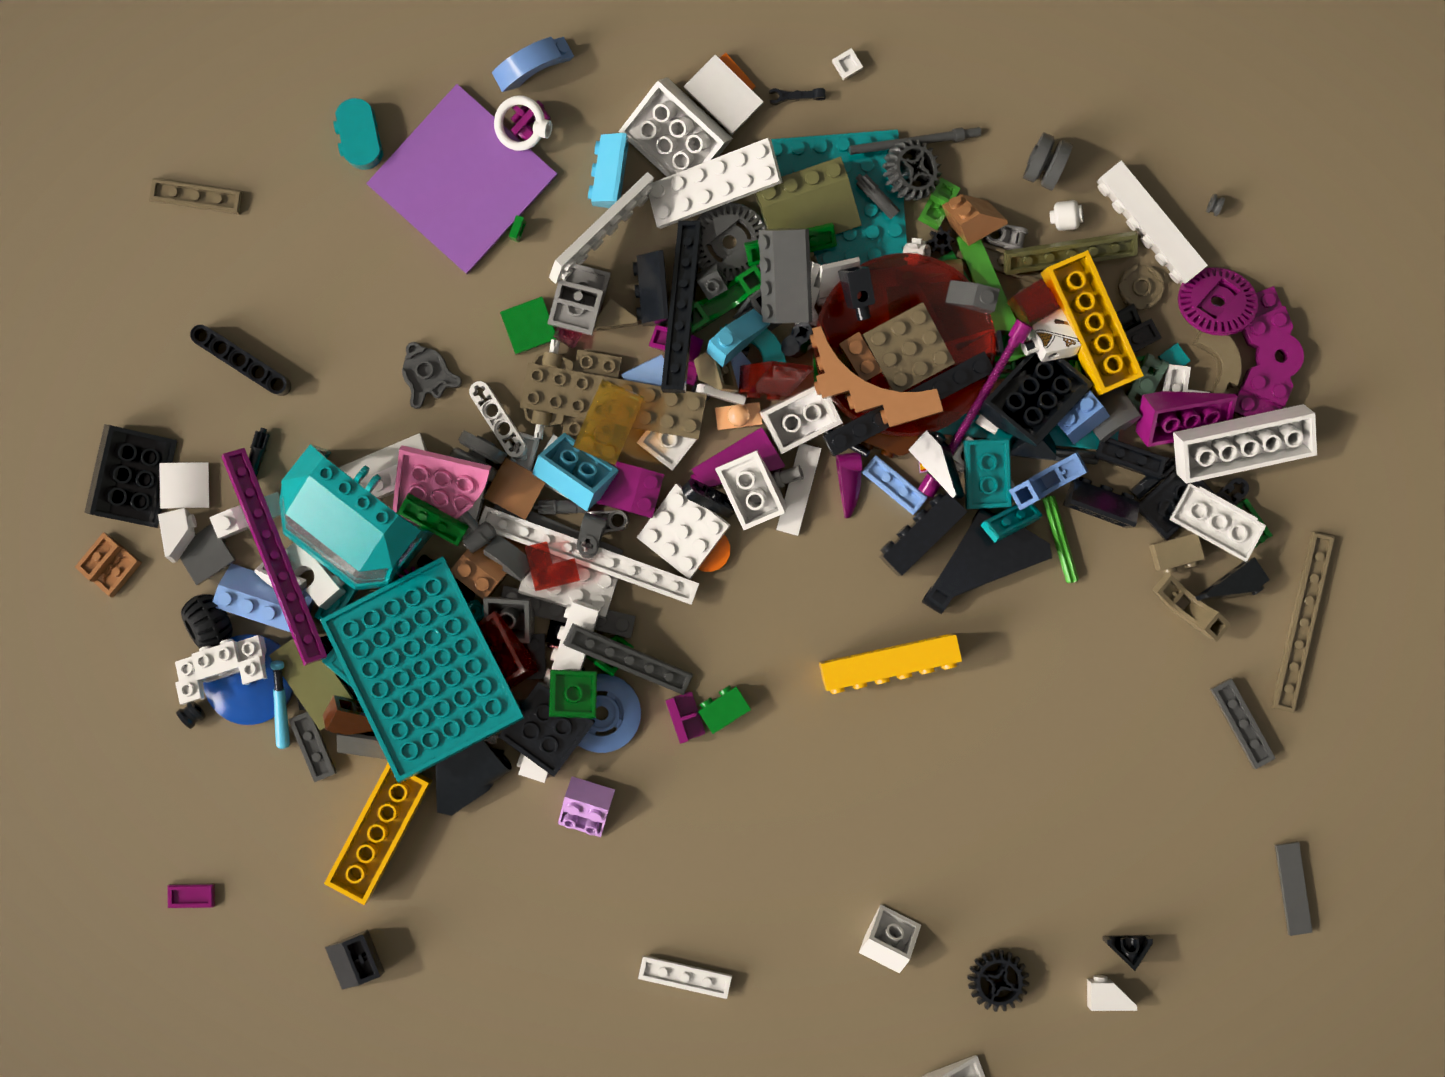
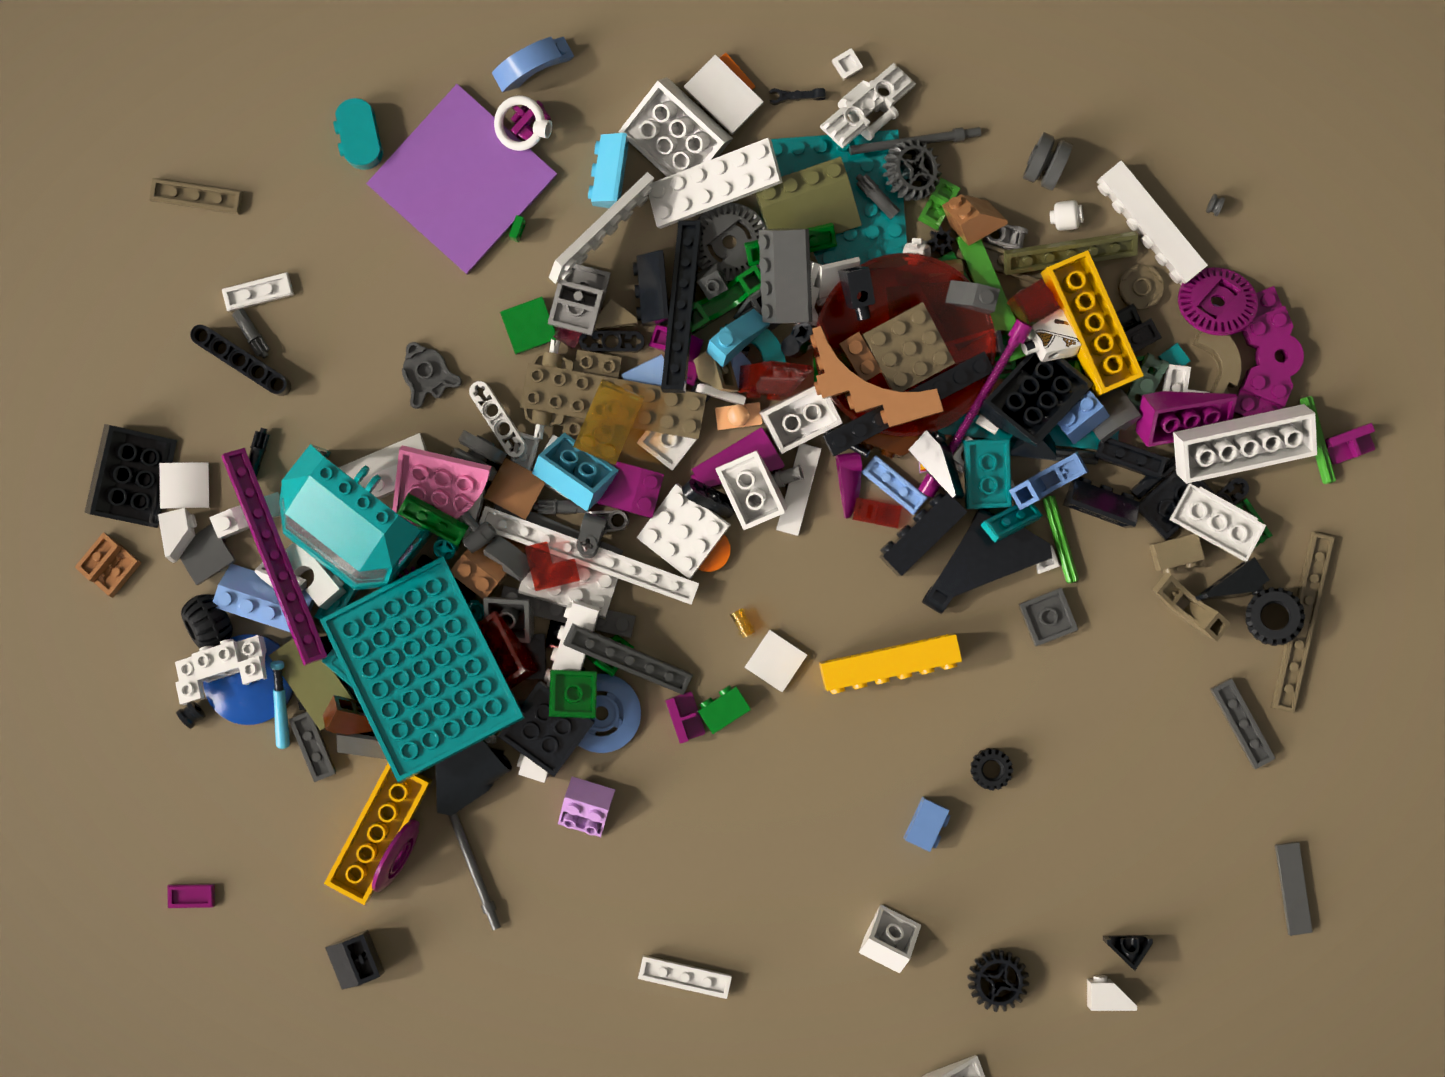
none -> white tile [222,272,294,312]
none -> dark grey piece [232,308,270,359]
none -> magenta piece [372,819,420,892]
none -> teal wheel [433,537,460,559]
none -> dark grey bar [448,812,501,930]
none -> black beam [579,331,645,353]
none -> clear yellow pin [730,608,755,638]
none -> white tile [745,630,807,692]
none -> white piece [820,63,916,149]
none -> clear red slope [852,498,902,529]
none -> medium blue brick [903,797,950,852]
none -> black tyre [970,748,1013,791]
none -> dark grey plate [1018,588,1078,646]
none -> white tile [1036,545,1060,574]
none -> black tyre [1245,587,1305,646]
none -> bright green axle [1300,396,1336,484]
none -> magenta panel [1325,423,1375,465]

